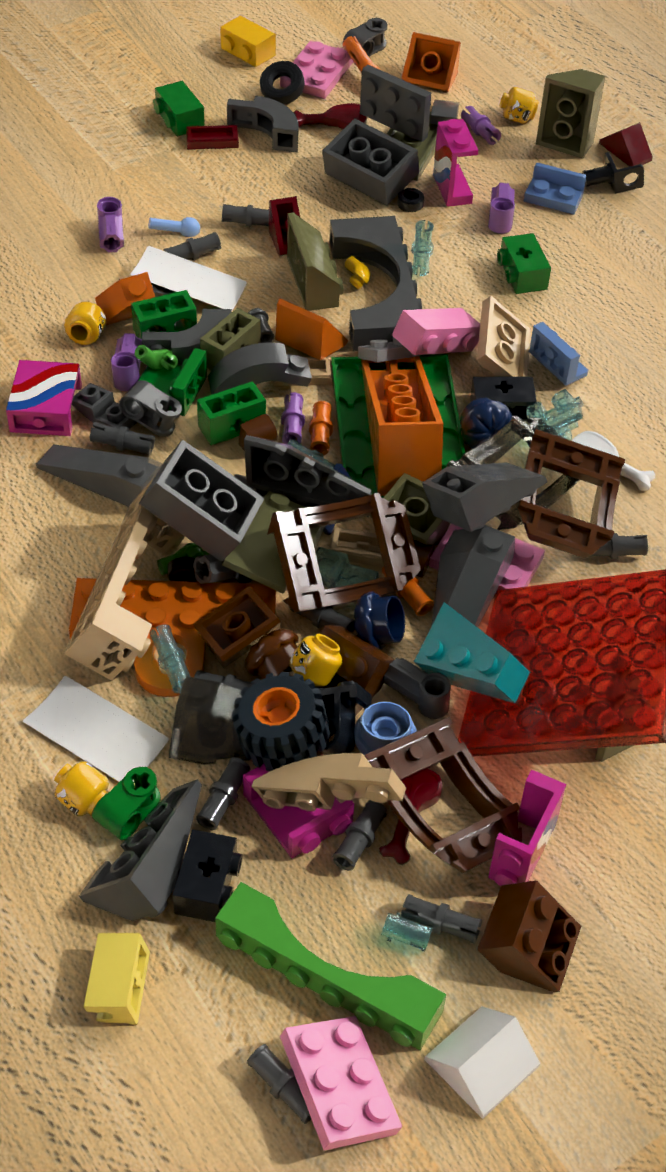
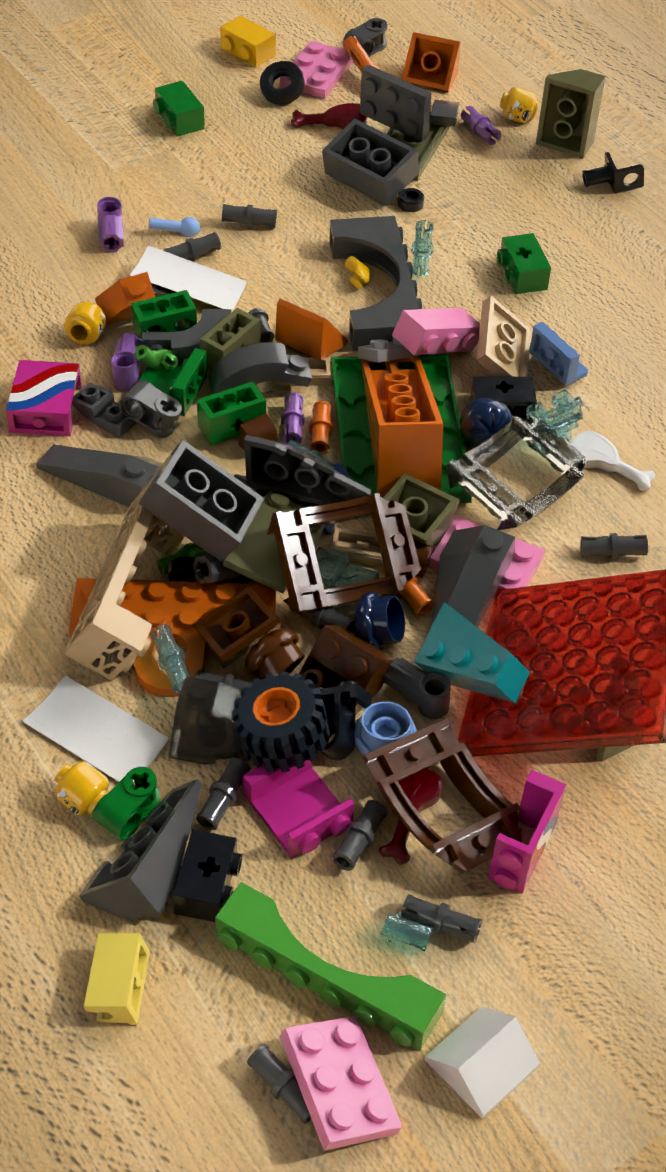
dark grey pin [90,422,155,455] -> none
dark red tile [186,125,239,150] -> none
dark grey arch [227,96,299,153] -> none
tan slope [251,753,406,811] -> none
dark red slope [269,196,300,256] -> none
olive slope [287,213,344,311] -> none
yellow head [289,634,342,687] -> none
dark grey slope [422,462,547,532] -> none
dark pink panel [433,119,479,207] -> none
reddish brown slope [477,880,581,992] -> none
medium lavender piece [488,183,515,234] -> none
reddish brown wedge [518,429,625,558] -> none
medium blue bracket [524,163,586,215] -> none
dark red slope [599,122,653,167] -> none

